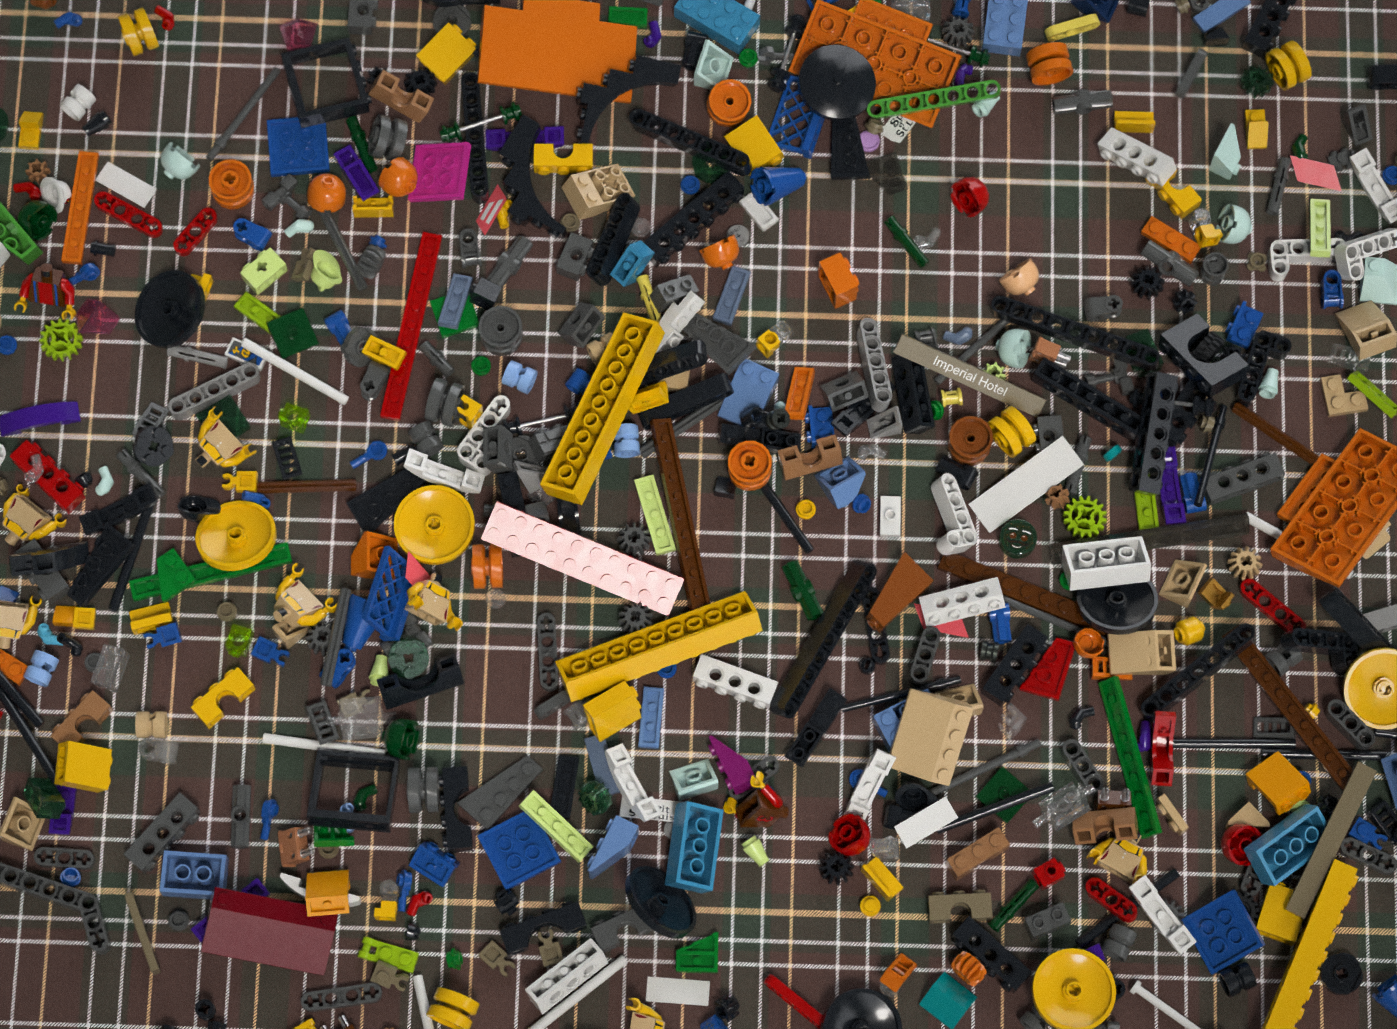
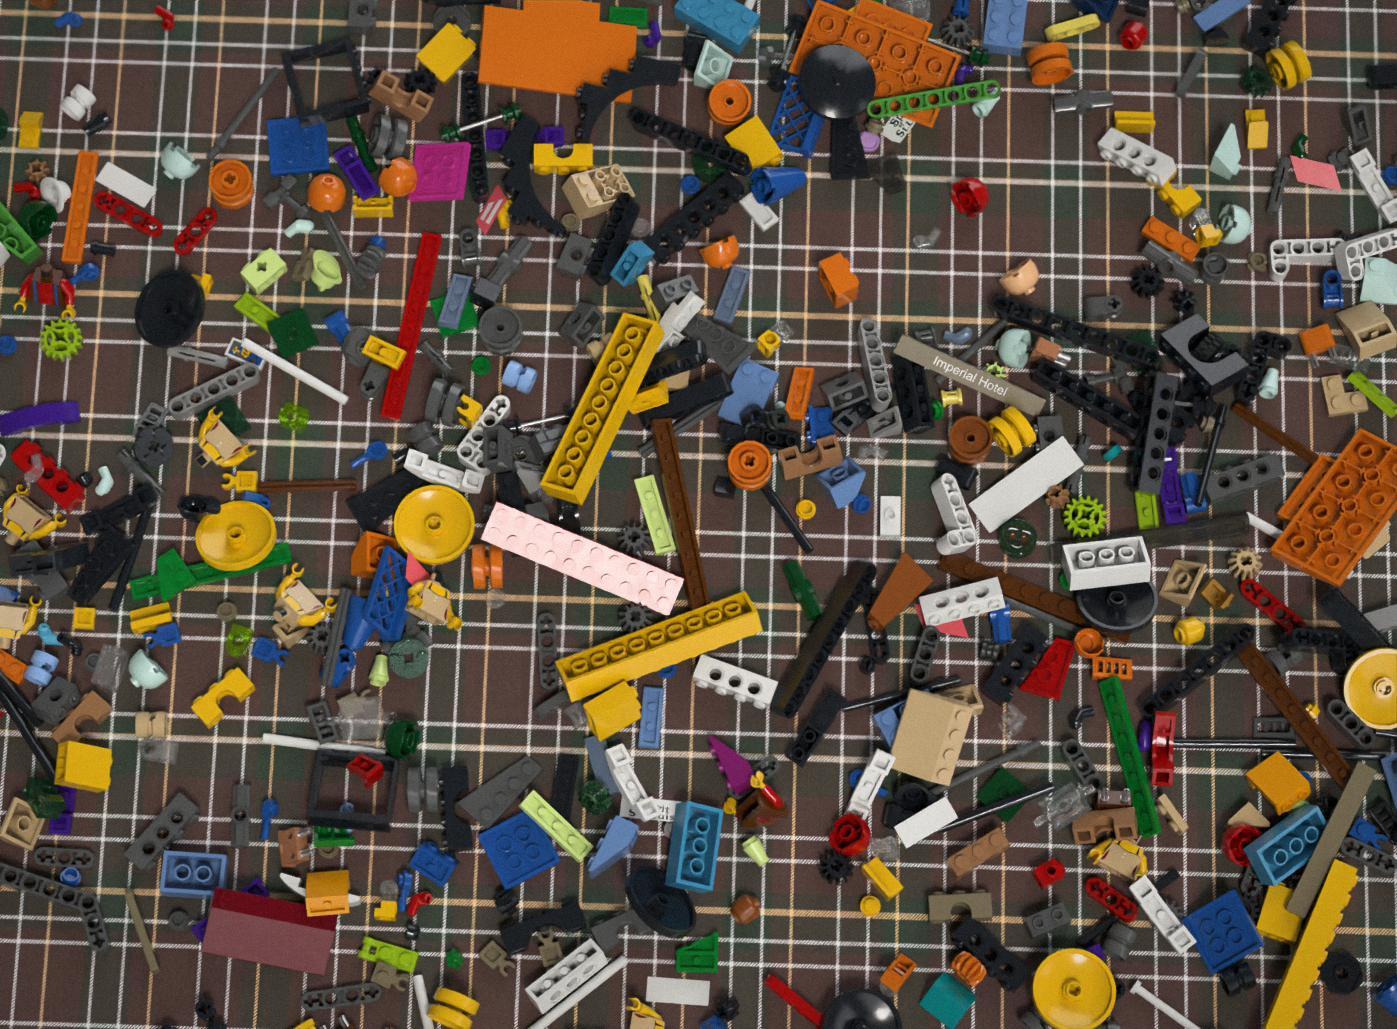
light orange slope [52,606,75,627] -> none
clear pink slope [76,298,120,335] -> none
yellow wheel [118,7,159,56] -> none
blue piece [233,218,272,252] -> none
black slope [271,436,303,480] -> none
clear pink slope [279,19,318,52] -> none
dark green arm [353,784,378,811] -> none
black arch [377,654,465,710] -> none
blue piece [565,368,591,395] -> none
light blue wheel [614,423,640,458] -> none
light aqua slope [669,759,719,801] -> none
light grey piece [727,225,749,247] -> none
green plate [739,48,758,68] -> none
dark green pin [884,216,930,269] -> none
dark green pin [988,879,1039,932] -> none
tan slope [1107,630,1176,675] -> none
blue bracket [1225,300,1264,350] -> none
yellowish green plate [1310,199,1331,258] -> none
none -> dark grey brick [31,676,81,726]
none -> light aqua cylinder [128,649,169,689]
none -> red slope [346,753,383,789]
none -> dark orange head [730,894,762,925]
none -> red head [1119,21,1148,50]
none -> orange piece [1298,324,1339,368]

